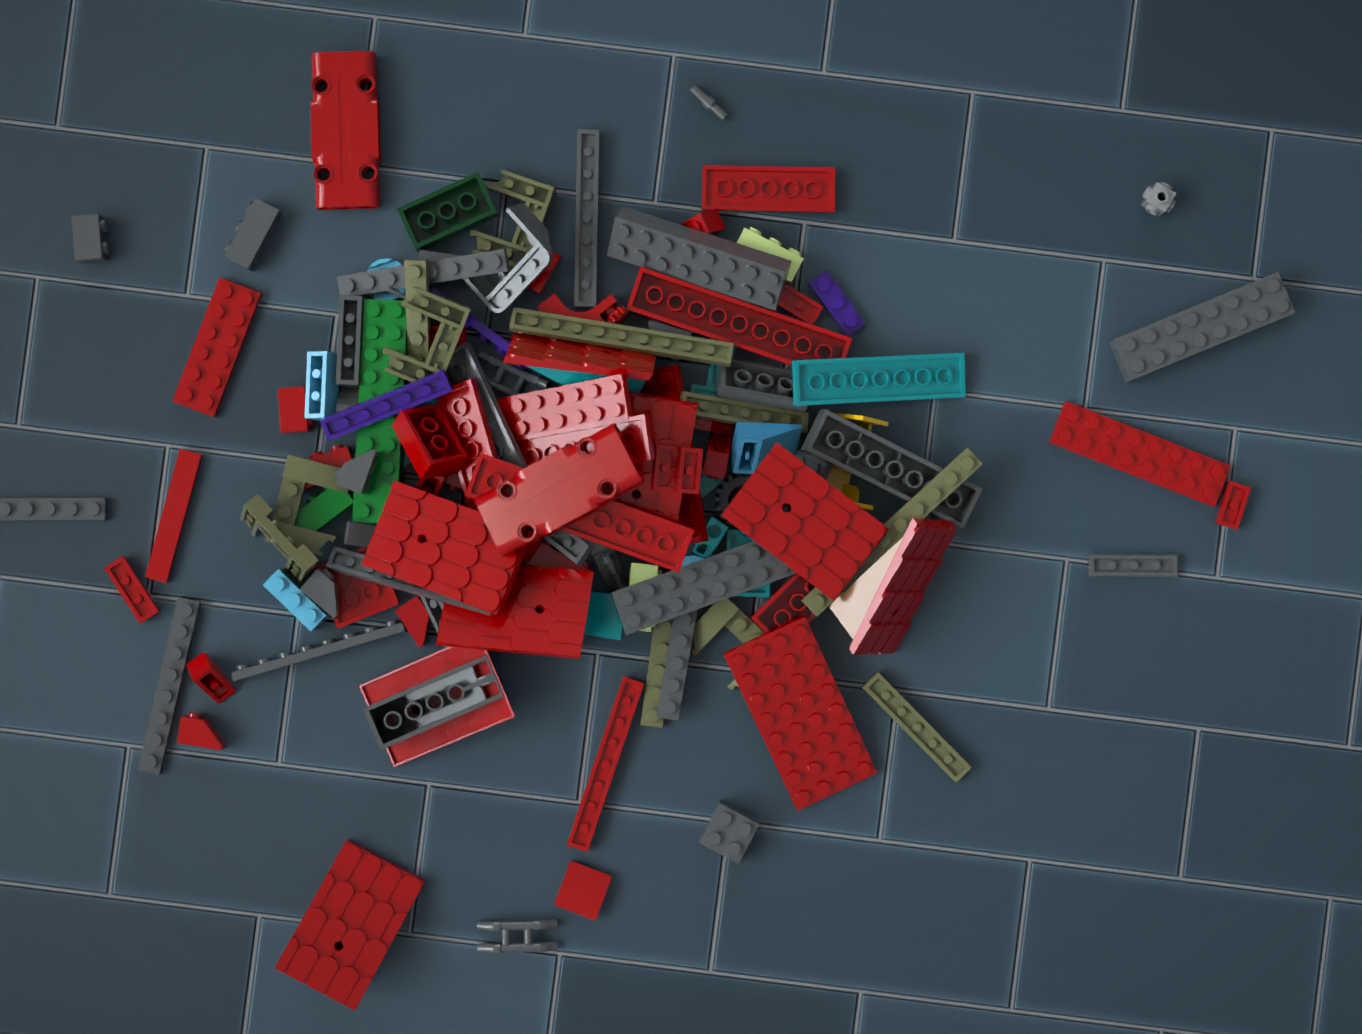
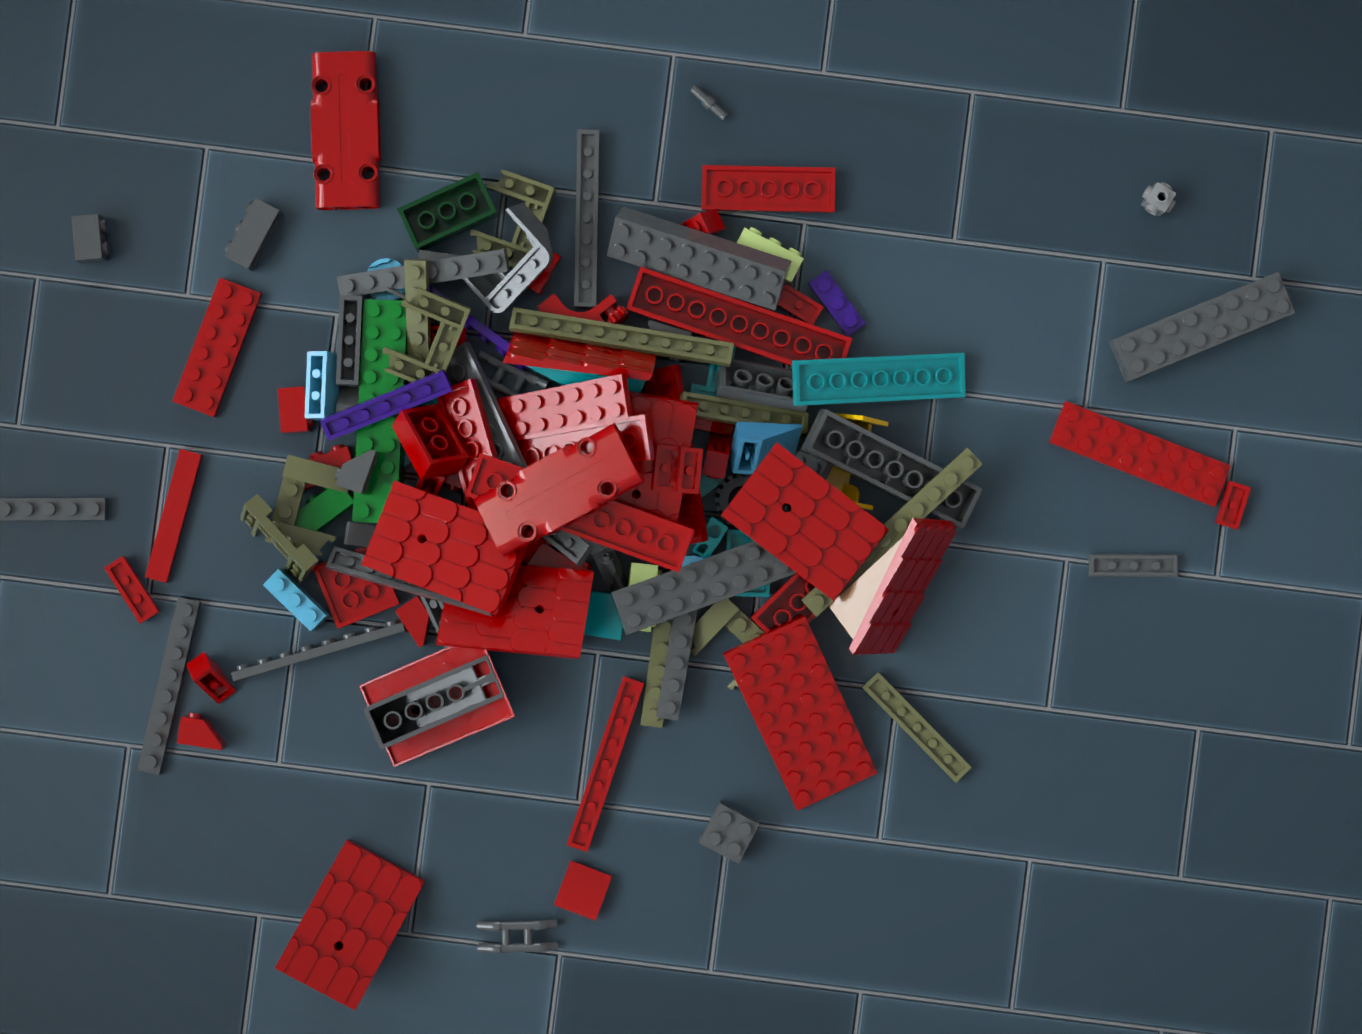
dark grey slope [300,568,340,618] -> none

